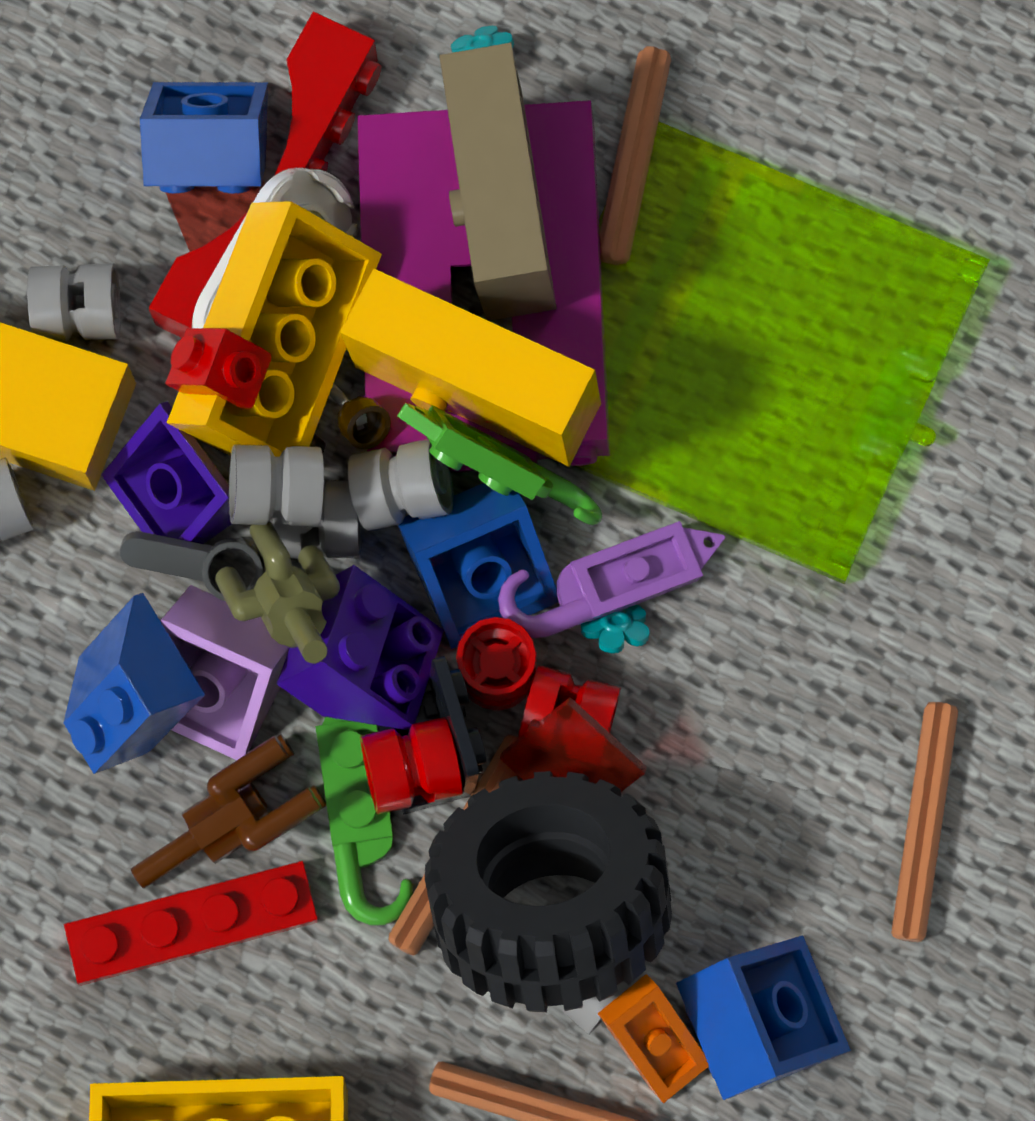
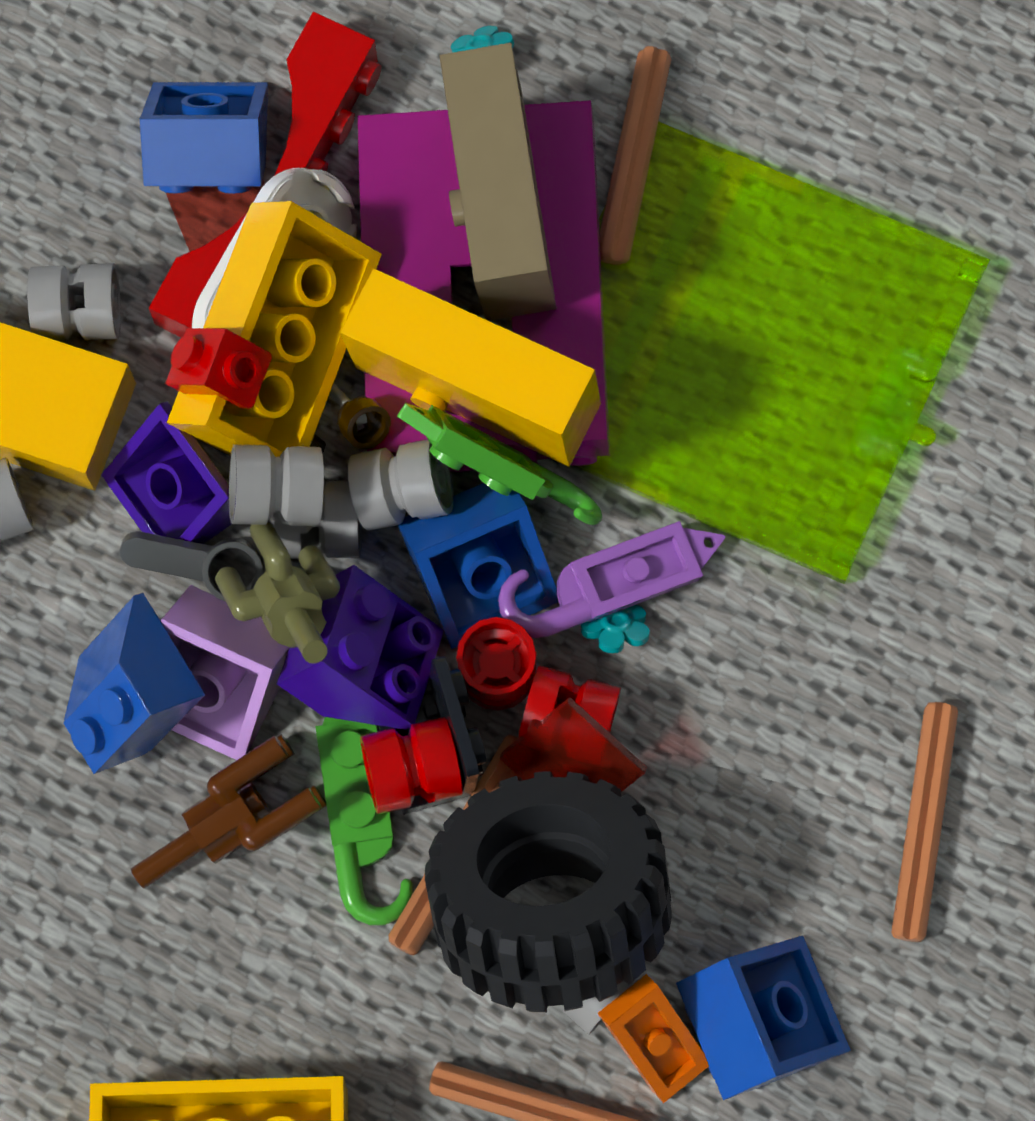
red plate [64,861,319,986] -> none

